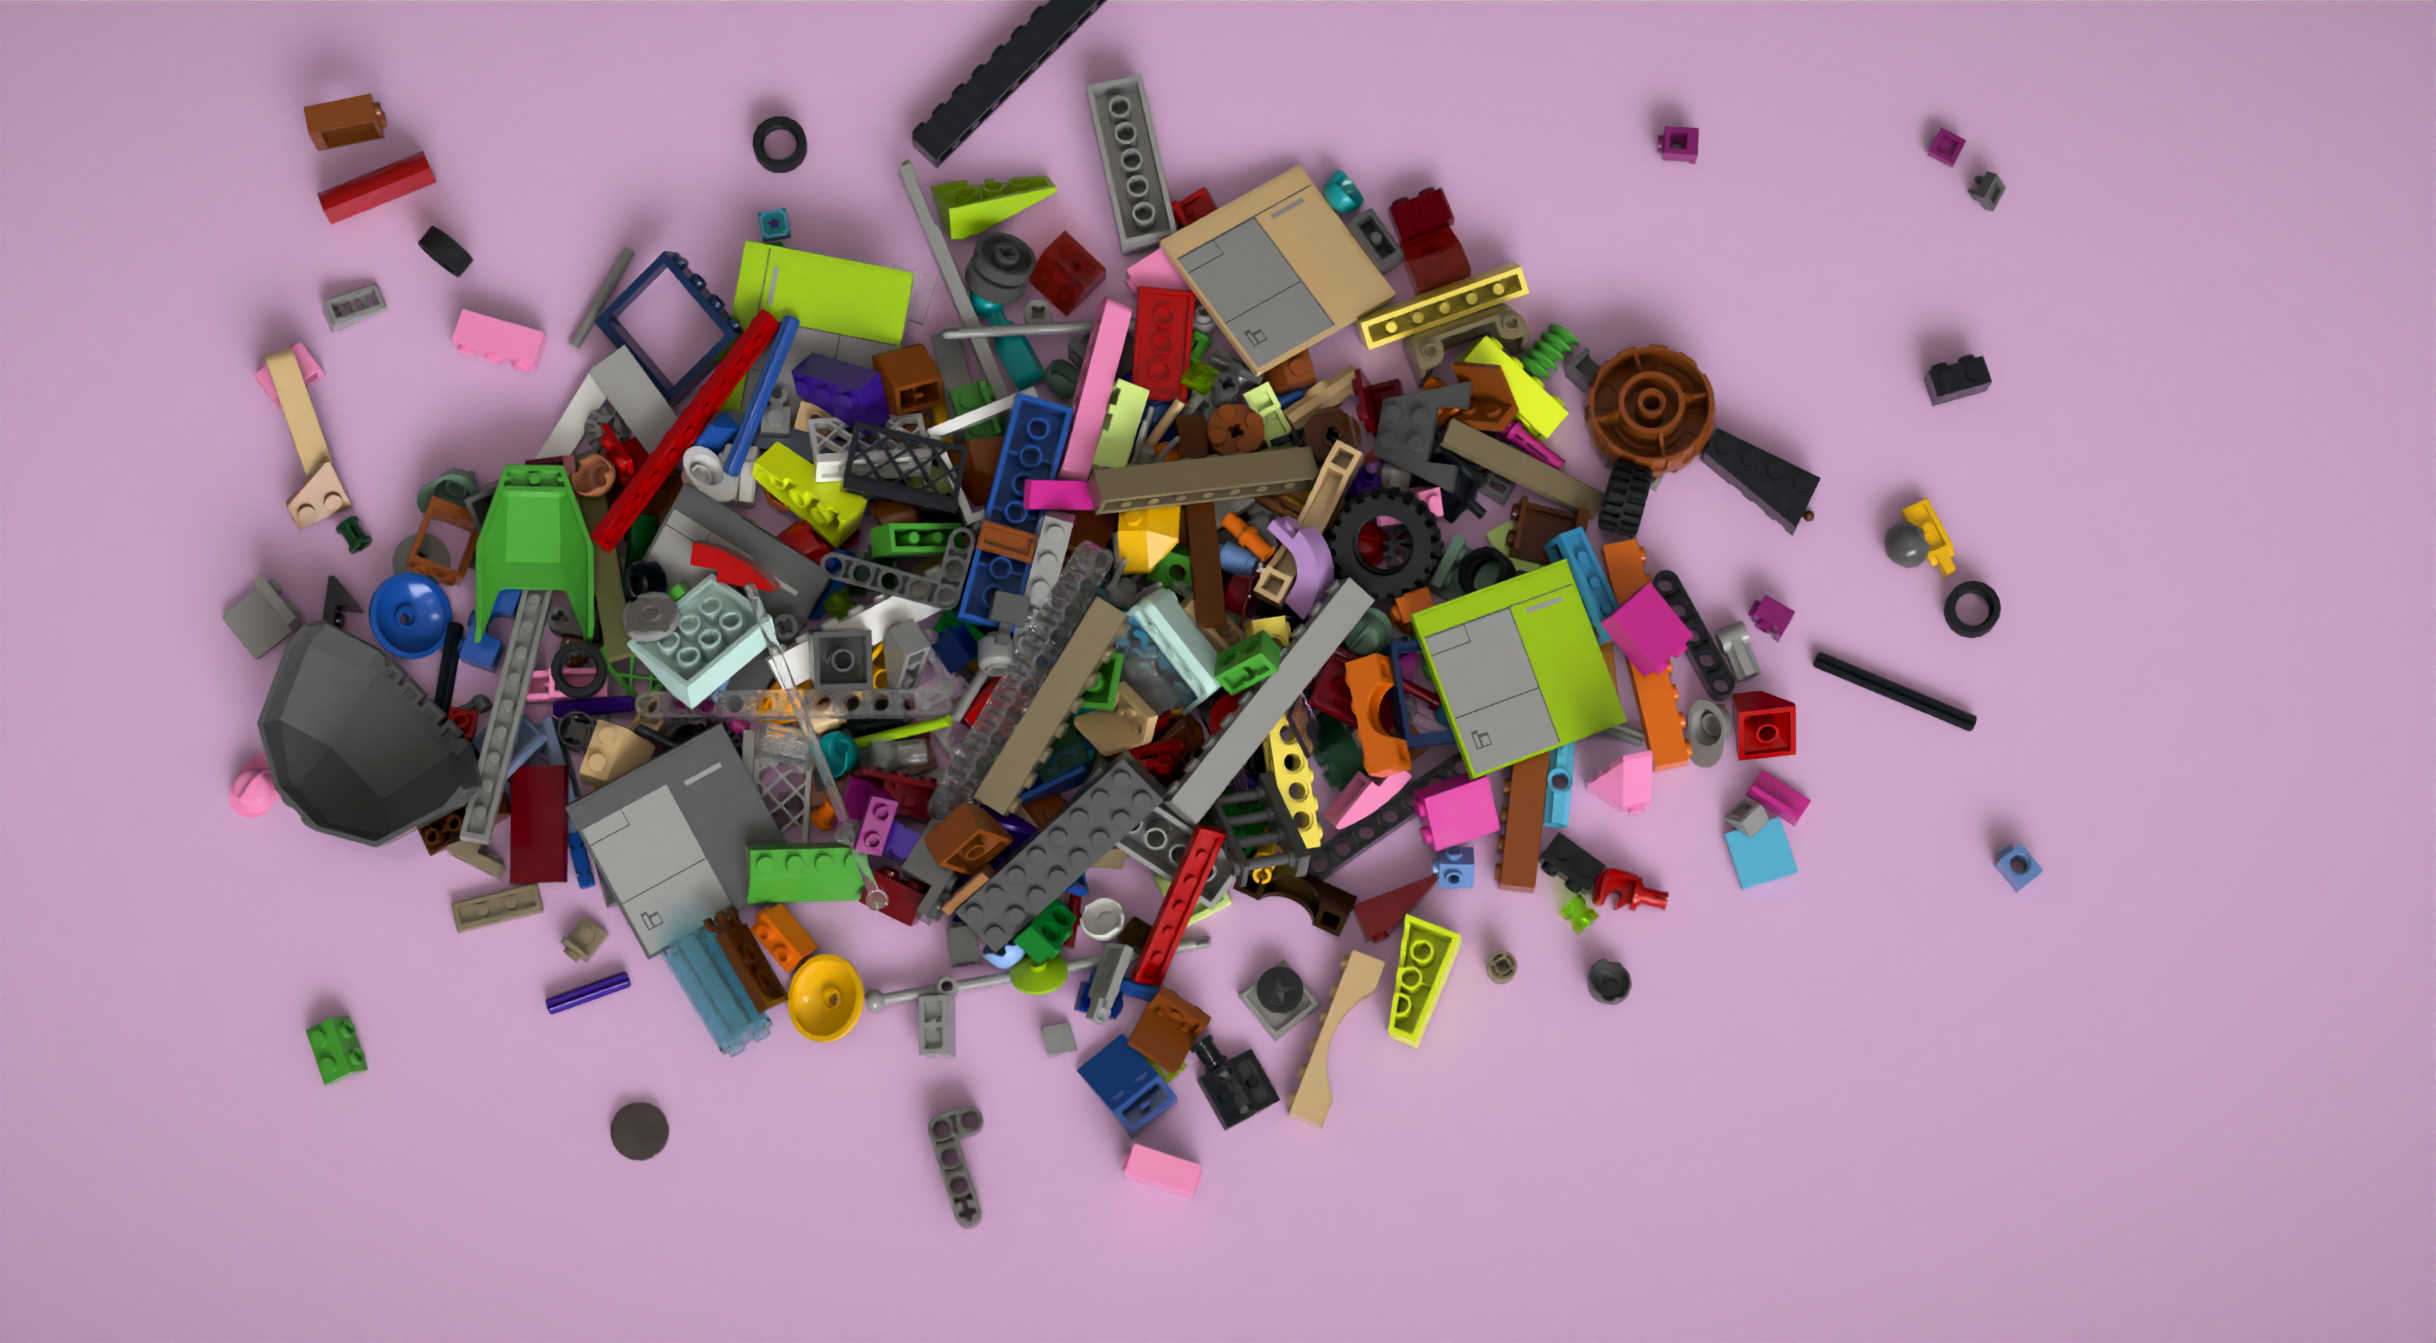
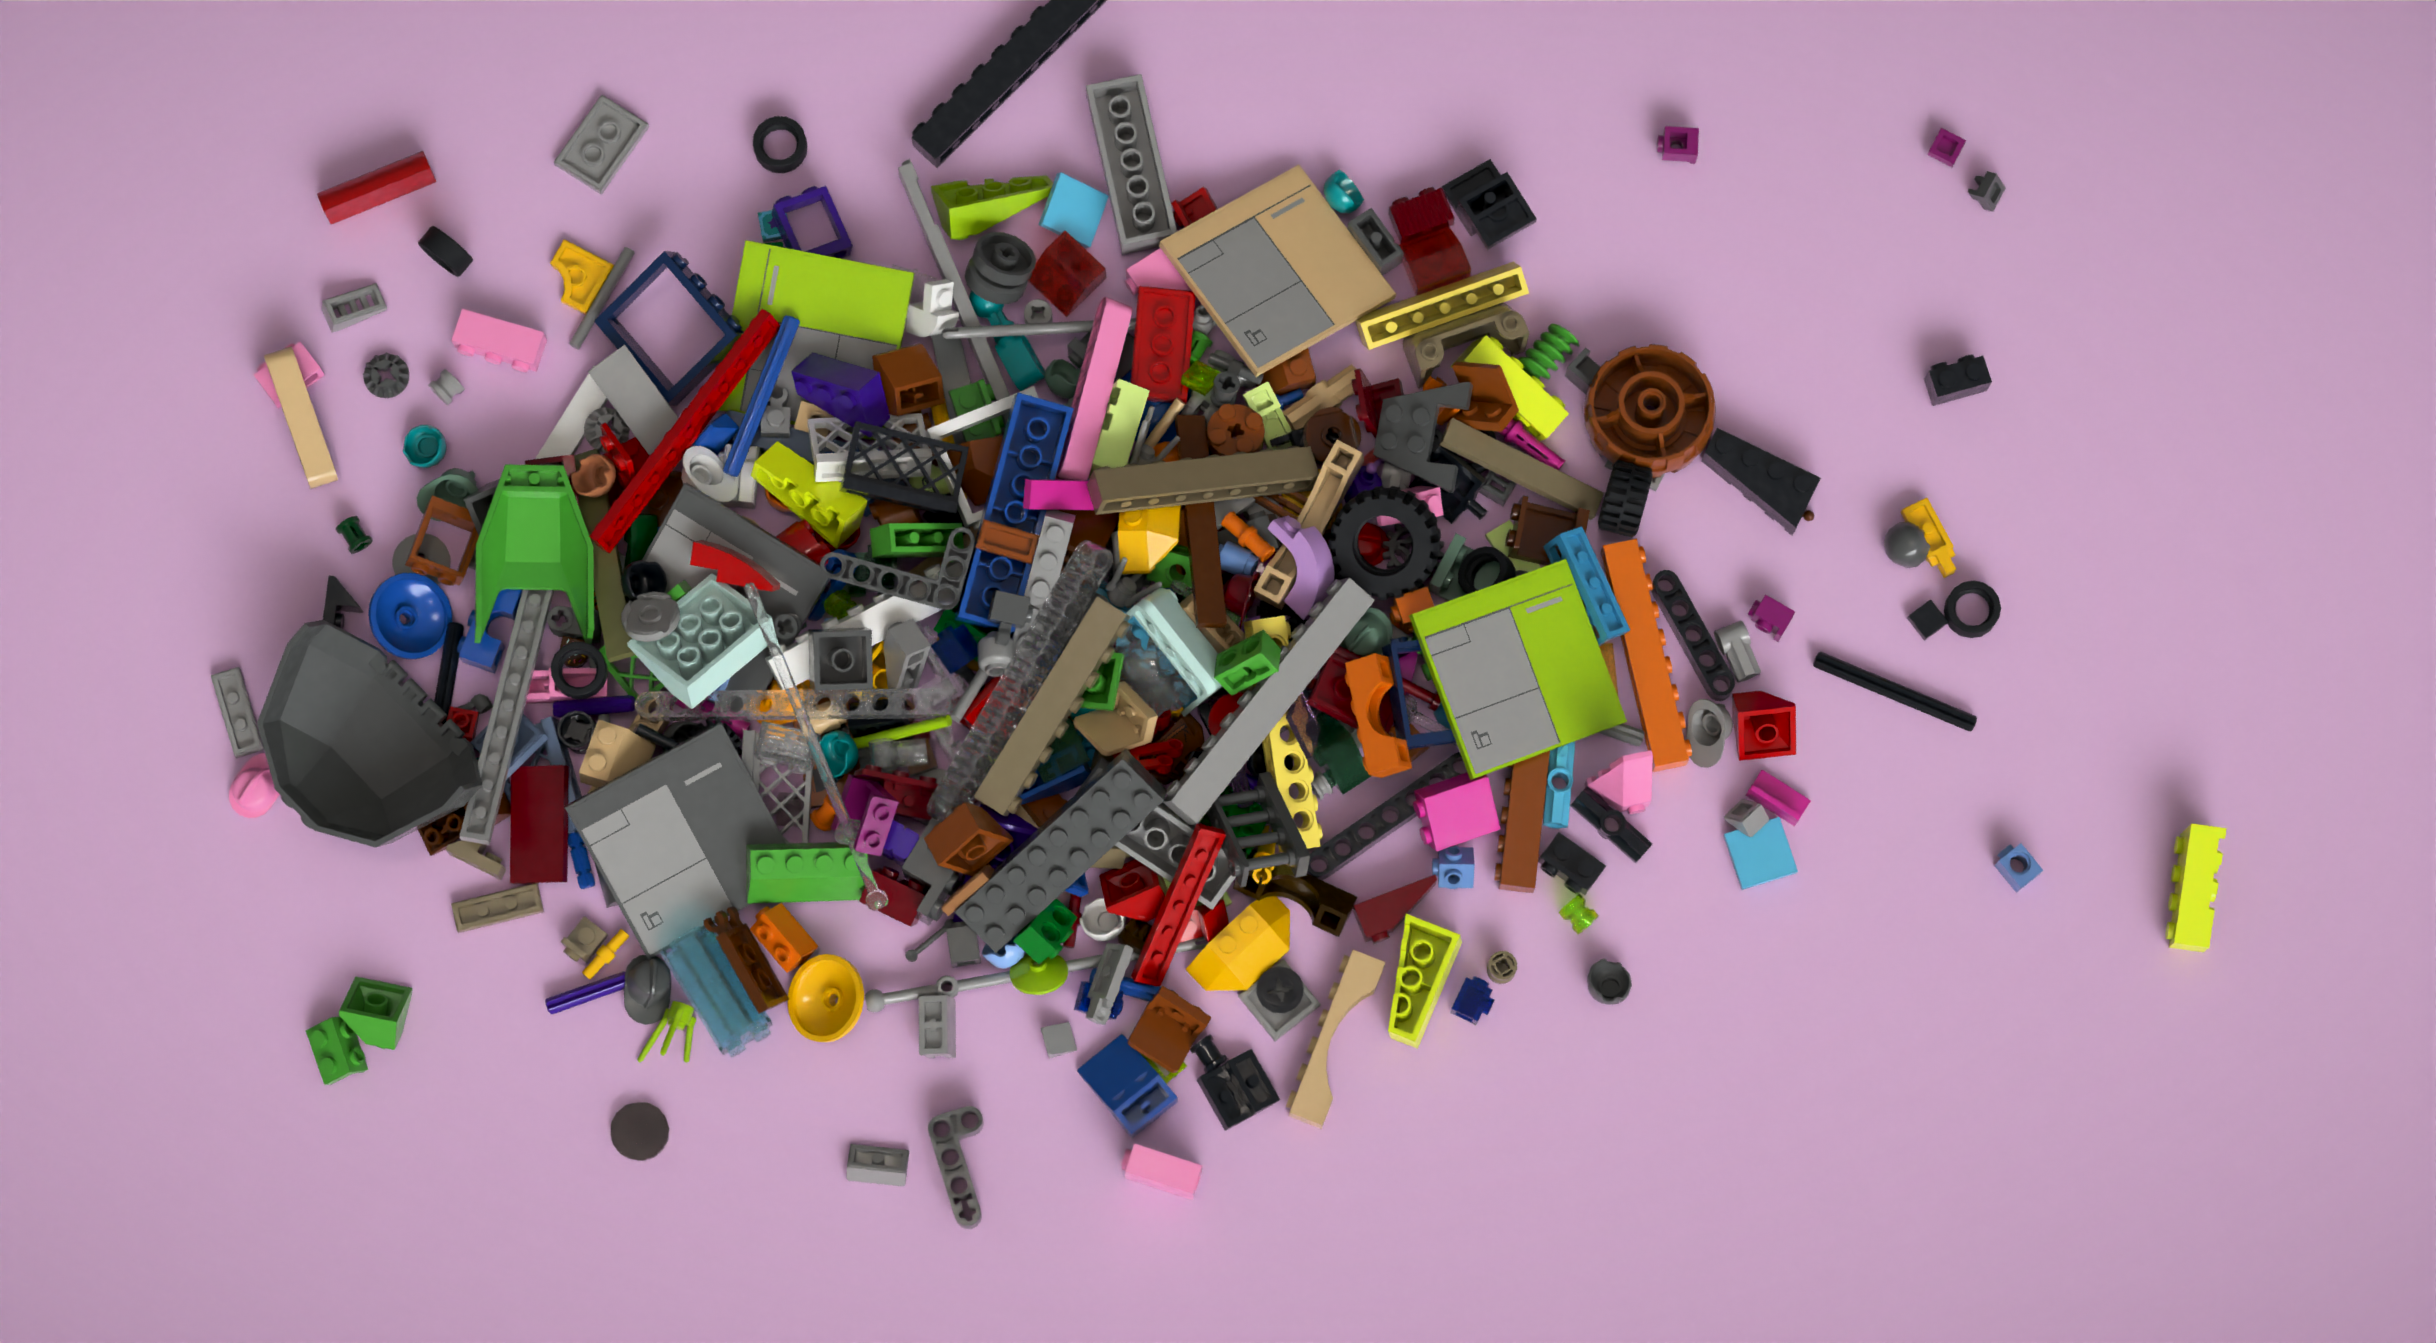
light grey bracket [223,574,303,659] -> none
wing [286,456,351,530] -> none
dark orange window [304,93,387,151] -> none
bright pink slope [1323,771,1412,830] -> none
red piece [1592,868,1669,911] -> none
dark pink brick [1600,582,1694,677] -> none
none -> light grey tile [211,667,264,758]
none -> bright green slope [339,976,413,1050]
none -> dark grey gear [363,352,409,398]
none -> teal hair [403,425,447,468]
none -> light grey wheel [428,369,465,405]
none -> yellow tile [550,239,614,315]
none -> light grey tile [554,95,649,195]
none -> yellow bar [582,929,629,980]
none -> dark grey piece [624,955,671,1025]
none -> lime plant [637,1001,697,1063]
none -> dark purple window [771,186,853,259]
none -> light grey slope [847,1144,909,1186]
none -> white brick [906,279,959,337]
none -> dark grey hinge [906,919,956,962]
none -> medium azure tile [1038,172,1109,248]
none -> red slope [1099,859,1168,922]
none -> red slope [1179,899,1229,943]
none -> yellow wedge [1185,896,1290,991]
none -> light grey bush [1311,771,1333,800]
none -> black bracket [1442,159,1537,250]
none -> clear blue brick [1450,976,1495,1025]
none -> black piece [1570,786,1652,864]
none -> black tile [1907,600,1948,641]
none -> neon yellow wedge [2165,823,2227,952]

